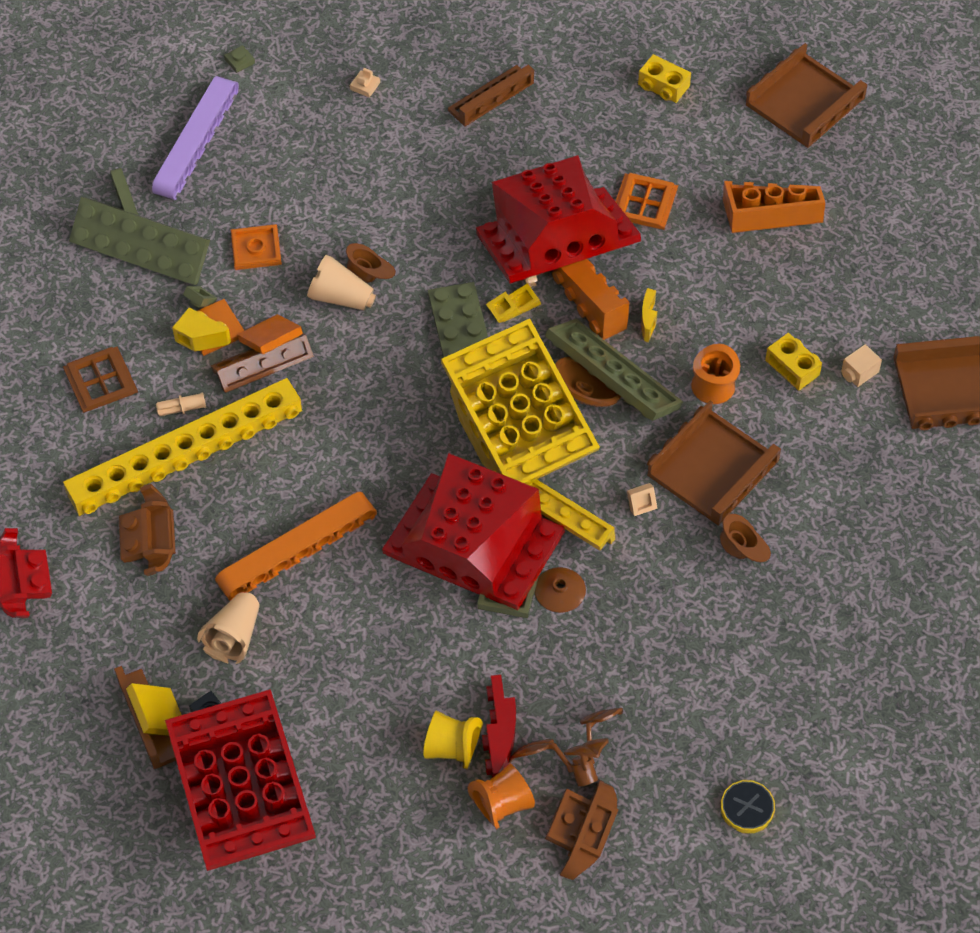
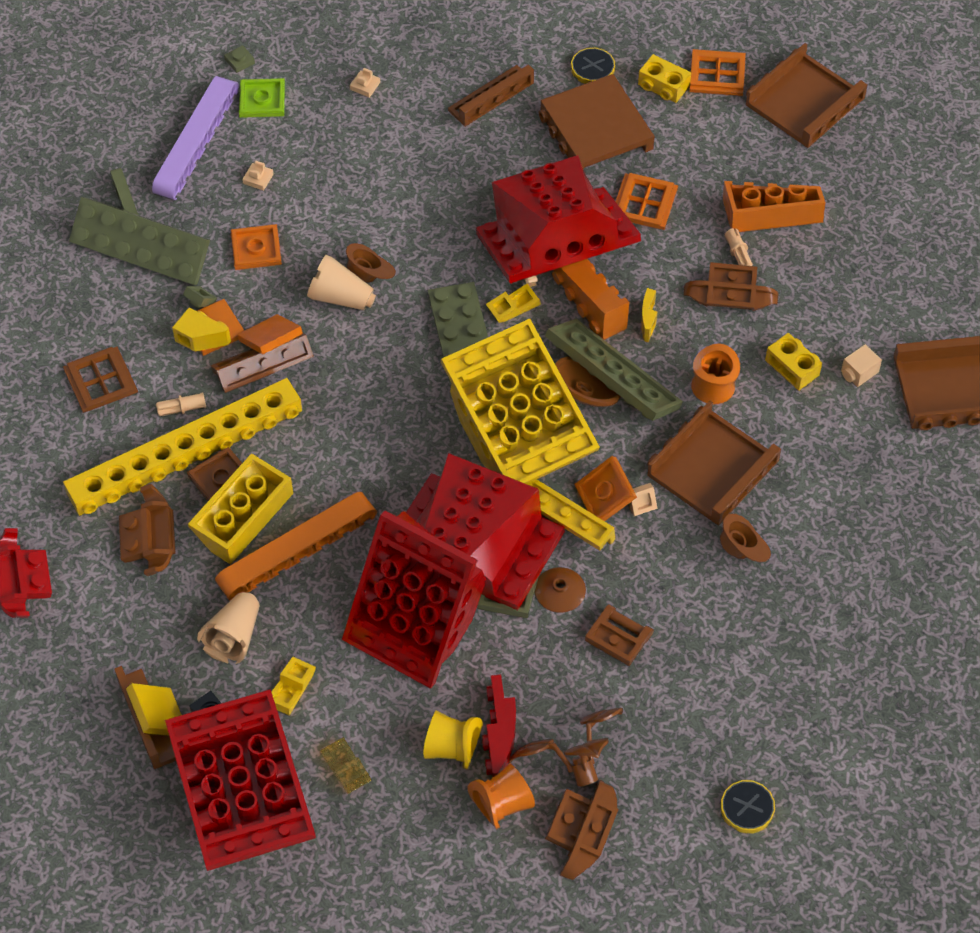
none -> dark orange plate [187,447,242,501]
none -> yellow slope [188,453,293,565]
none -> lime tile [239,78,285,118]
none -> light nougat tile [242,161,274,191]
none -> yellow slope [272,657,316,715]
none -> clear yellow slope [320,737,372,795]
none -> red wedge [342,510,487,689]
none -> dark orange panel [538,74,655,169]
none -> black tile [571,48,615,84]
none -> orange tile [574,456,637,521]
none -> dark orange plate [585,604,654,666]
none -> dark orange plate [684,262,779,311]
none -> orange piece [690,49,746,96]
none -> light nougat axle [724,228,753,266]

